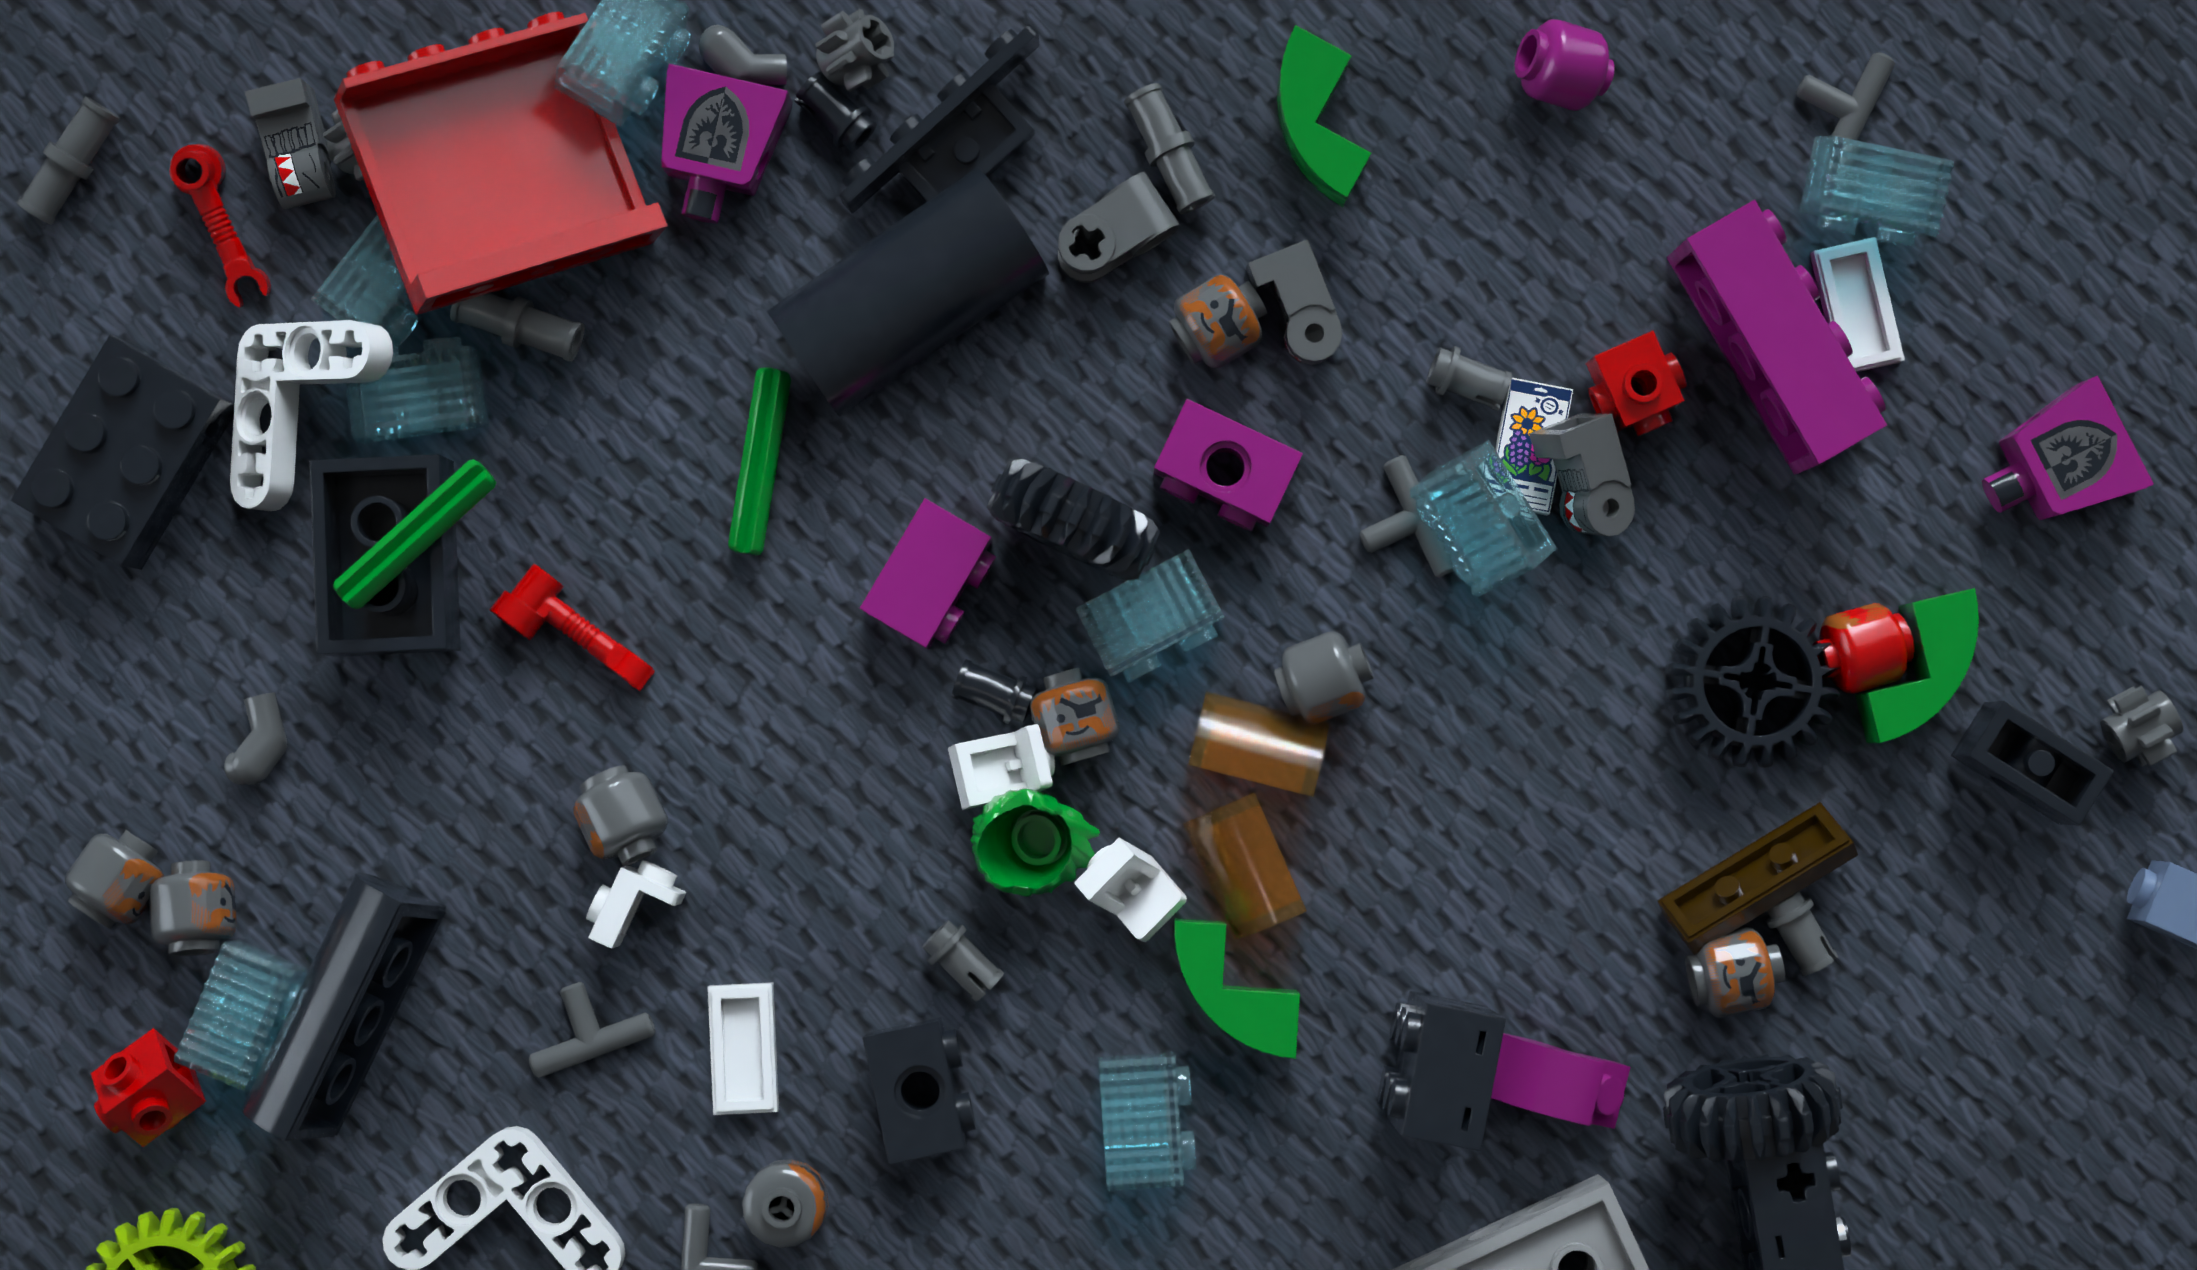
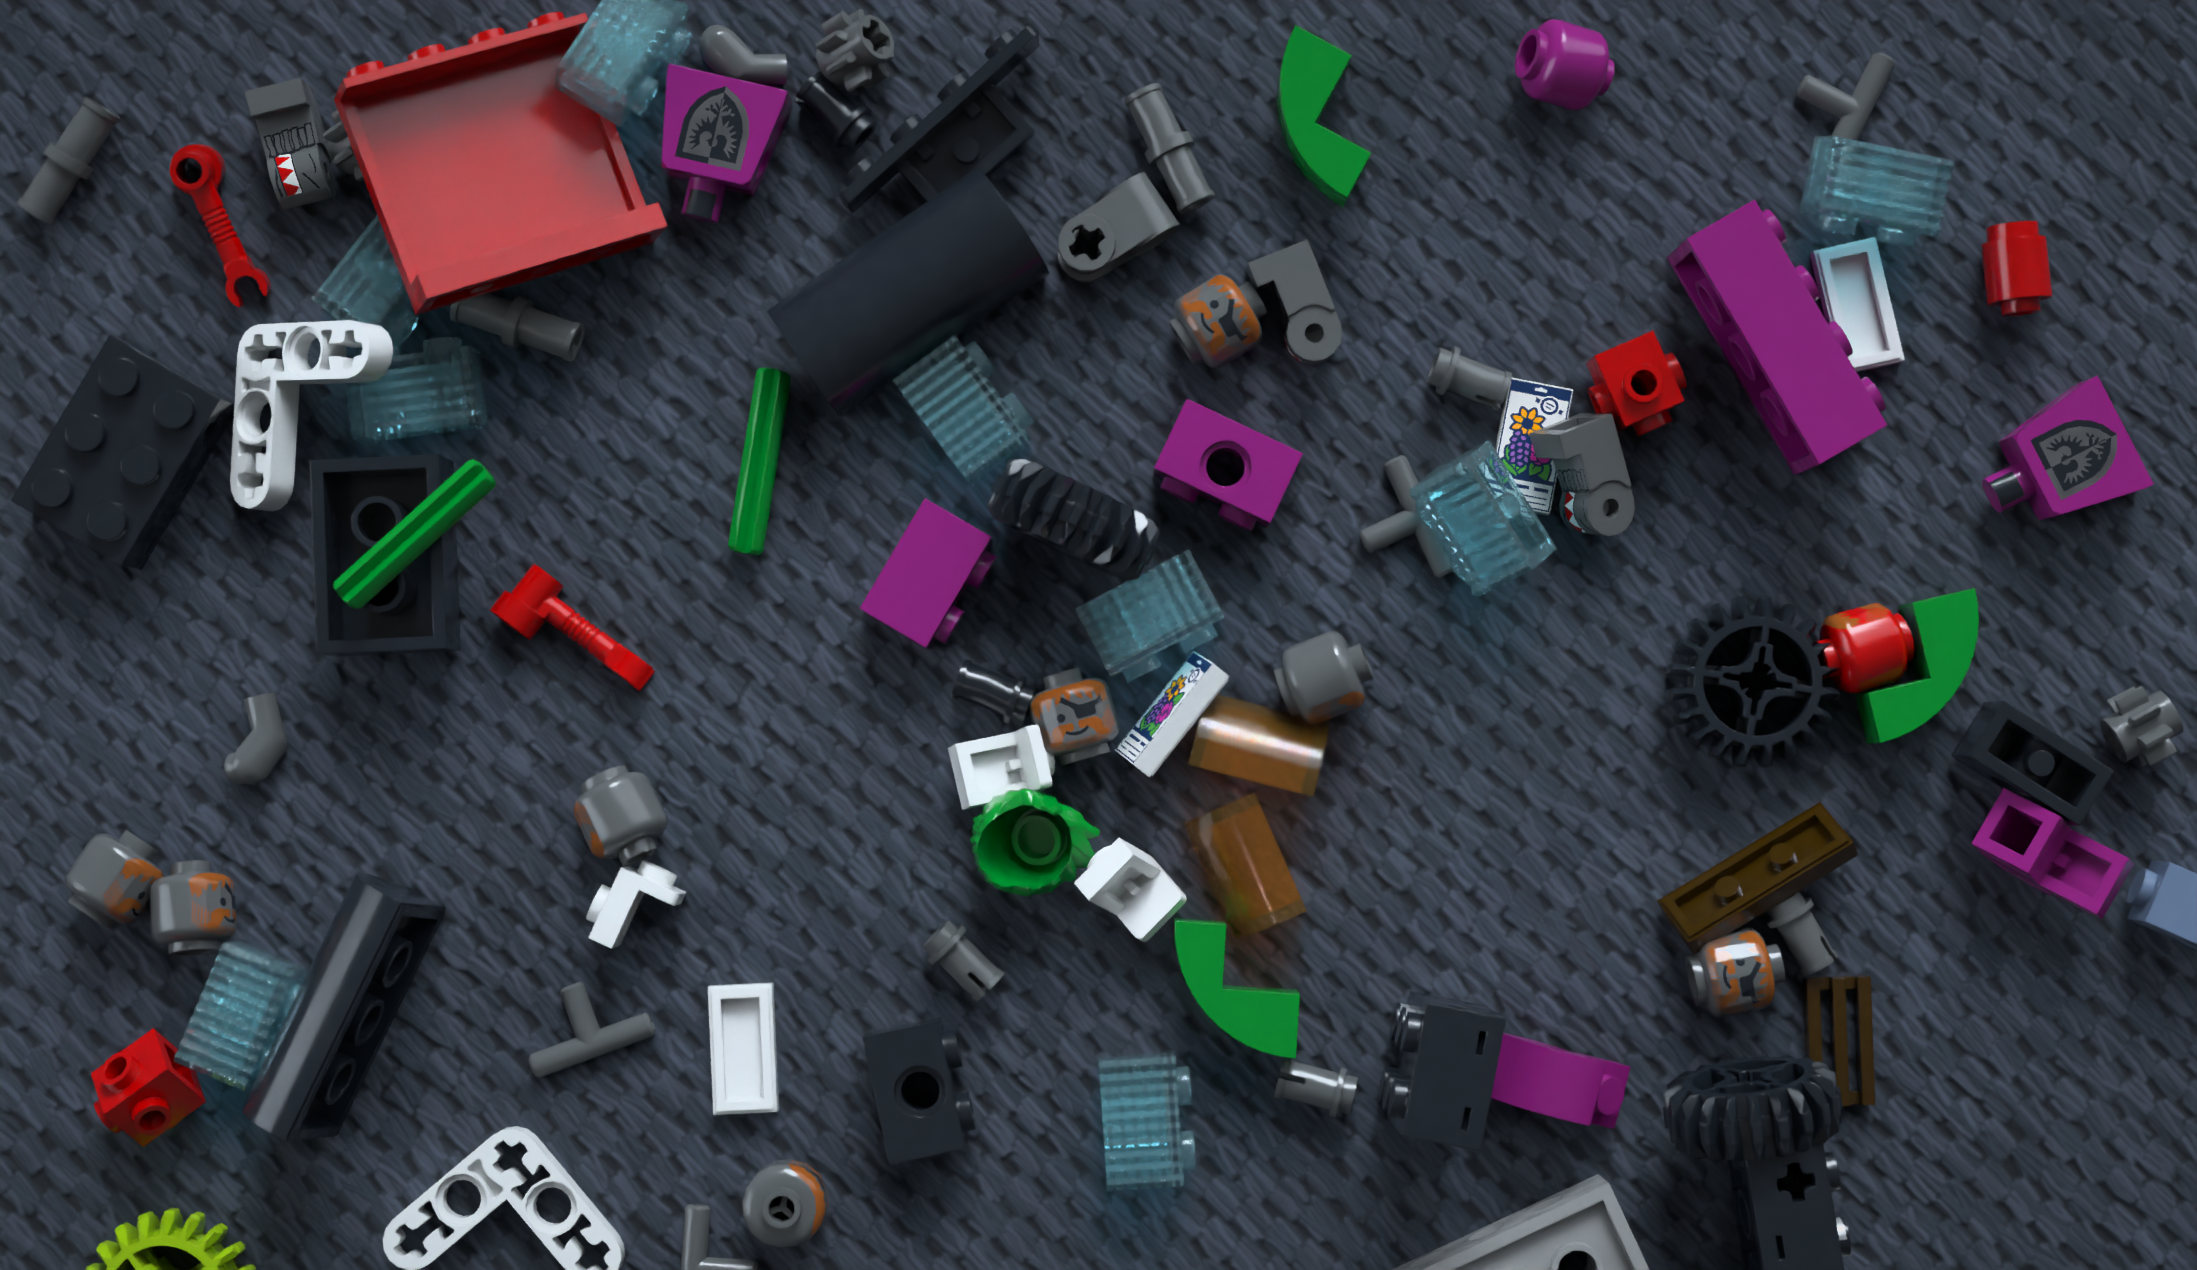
none -> clear light blue brick [893,335,1034,487]
none -> white tile [1115,651,1229,777]
none -> dark grey pin [1274,1057,1358,1118]
none -> dark brown tile [1802,975,1875,1106]
none -> magenta brick [1971,788,2134,920]
none -> red brick [1981,221,2053,317]

